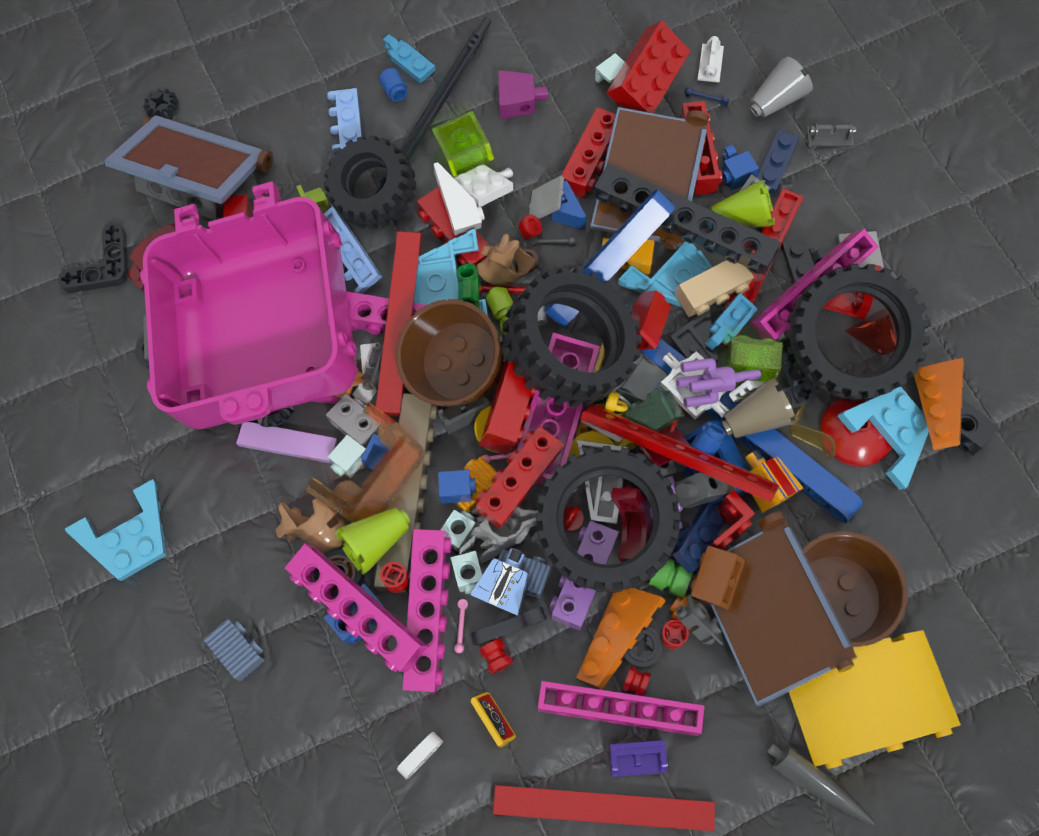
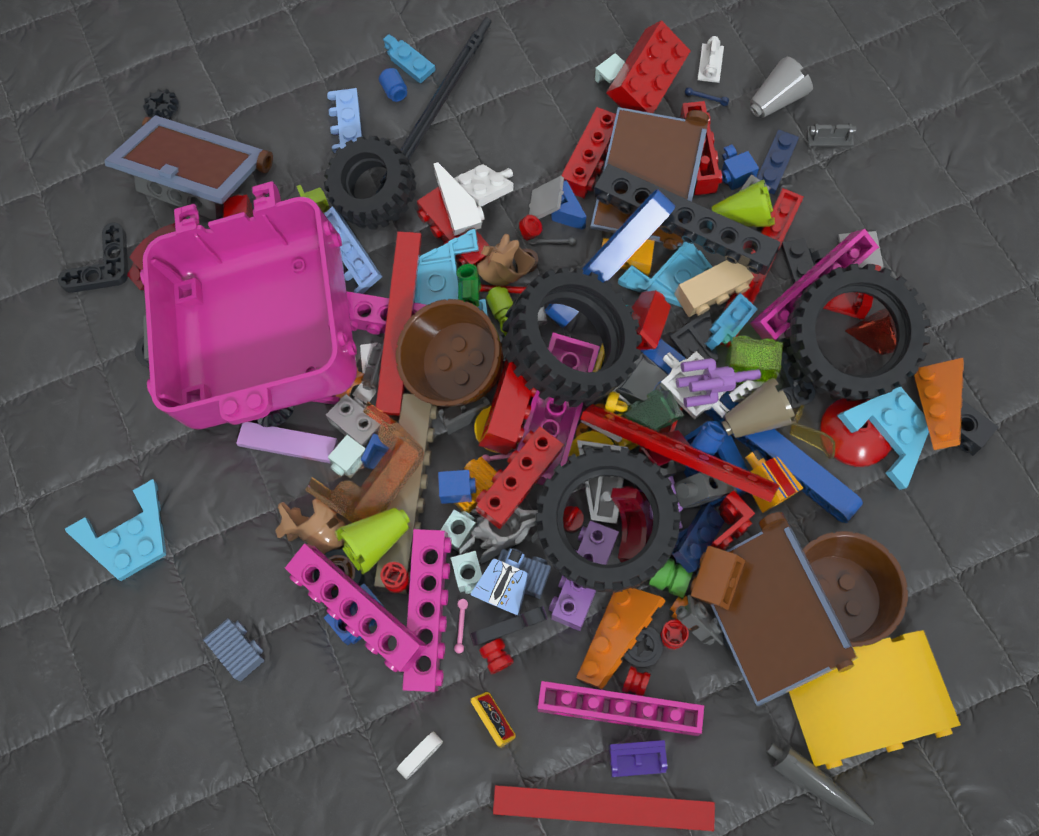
clear neon green brick [432,111,494,177] -> none
magenta torso [499,71,548,119] -> none

